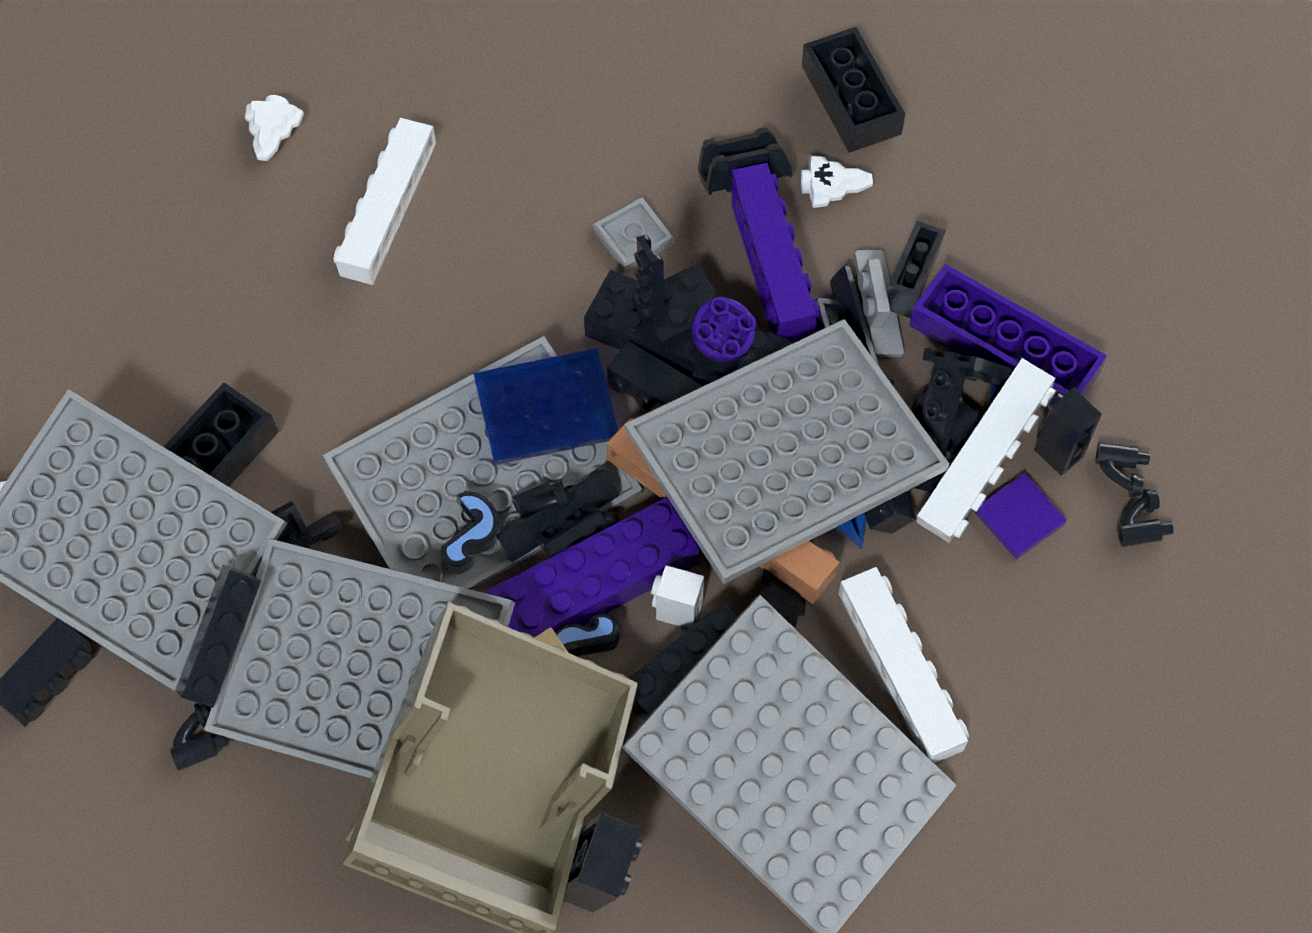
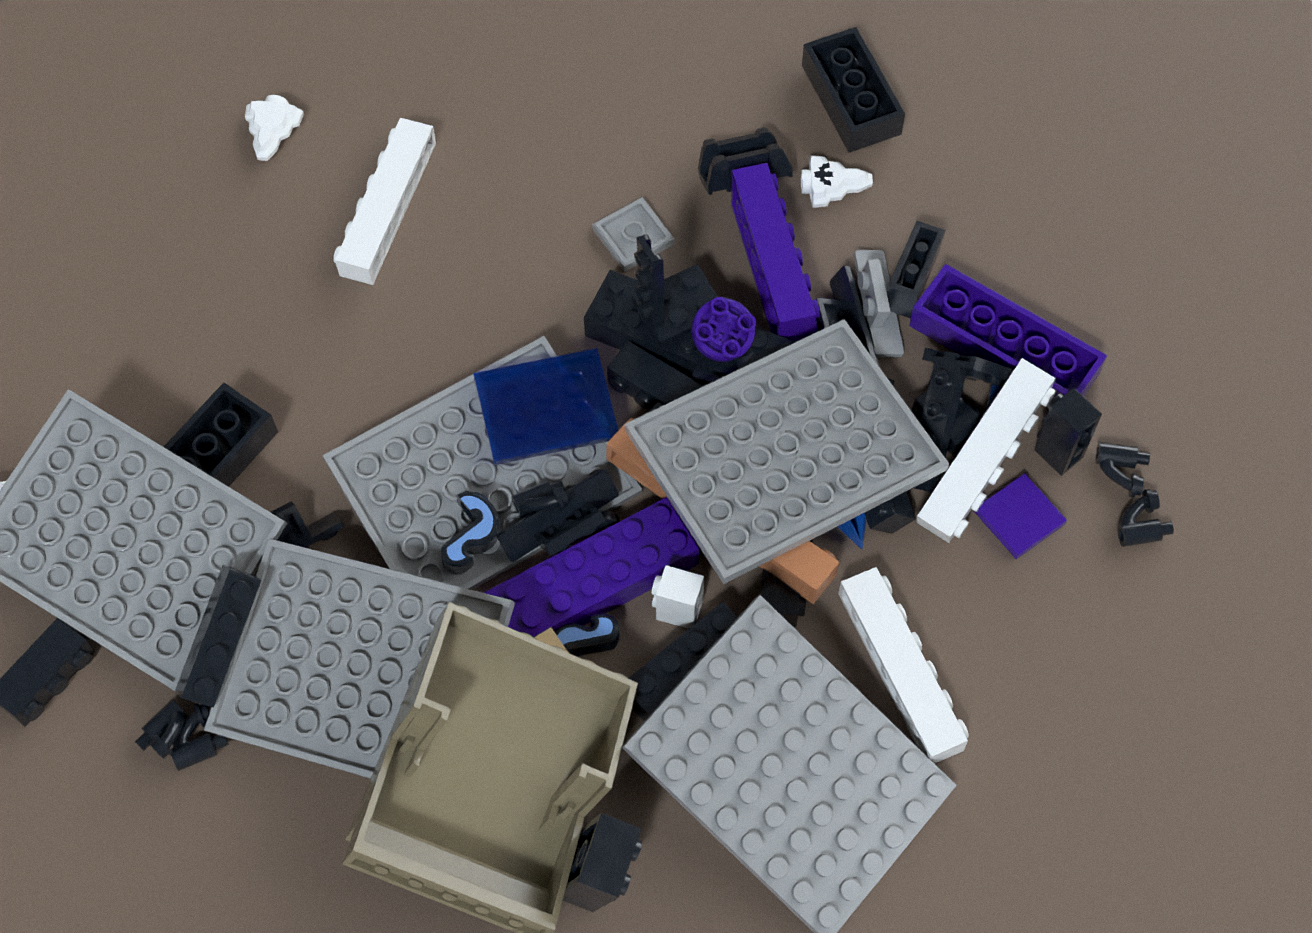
none -> black plant [135,700,188,759]

